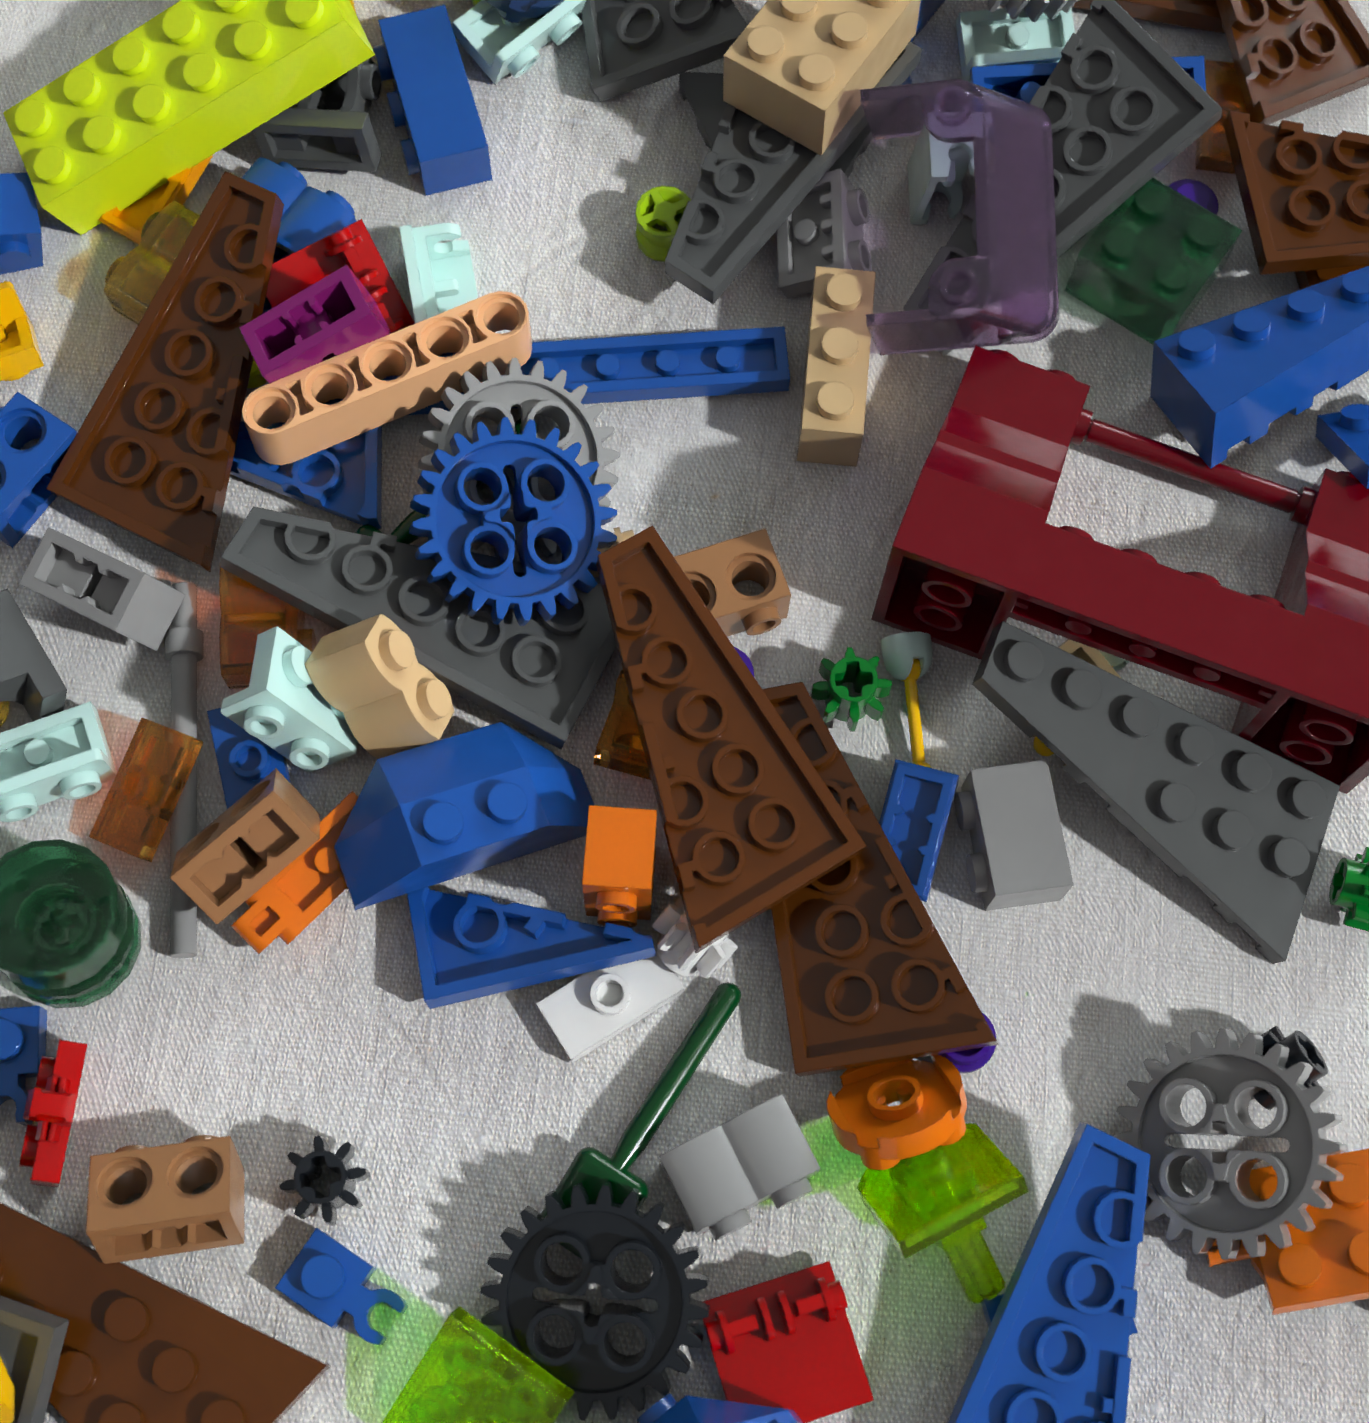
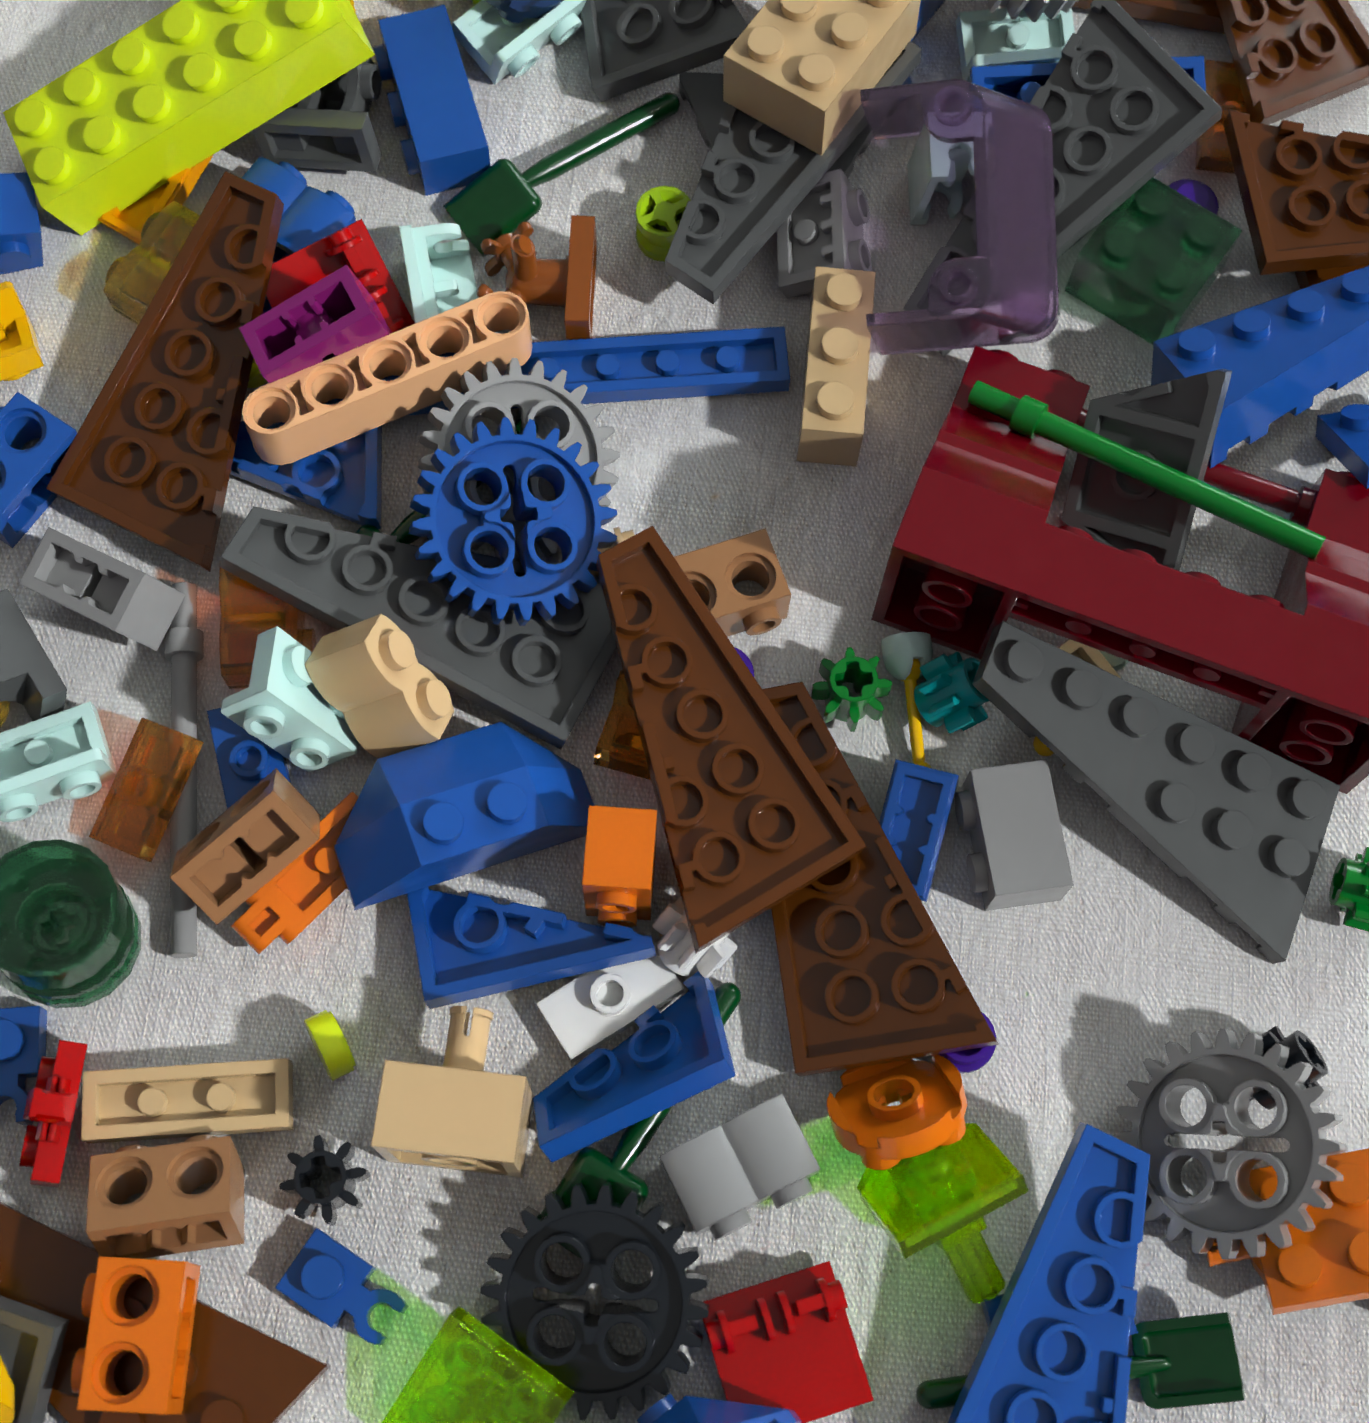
none -> orange brick [71,1256,201,1415]
none -> tan plate [81,1058,293,1144]
none -> neon yellow tile [304,1009,356,1081]
none -> tan brick [371,1006,534,1178]
none -> dark green piece [443,92,680,257]
none -> dark orange piece [477,215,597,340]
none -> blue wing [533,971,736,1163]
none -> teal gear [914,652,989,734]
none -> dark green piece [916,1312,1245,1410]
none -> green bar [968,380,1326,560]
none -> dark grey wing [1061,369,1232,571]

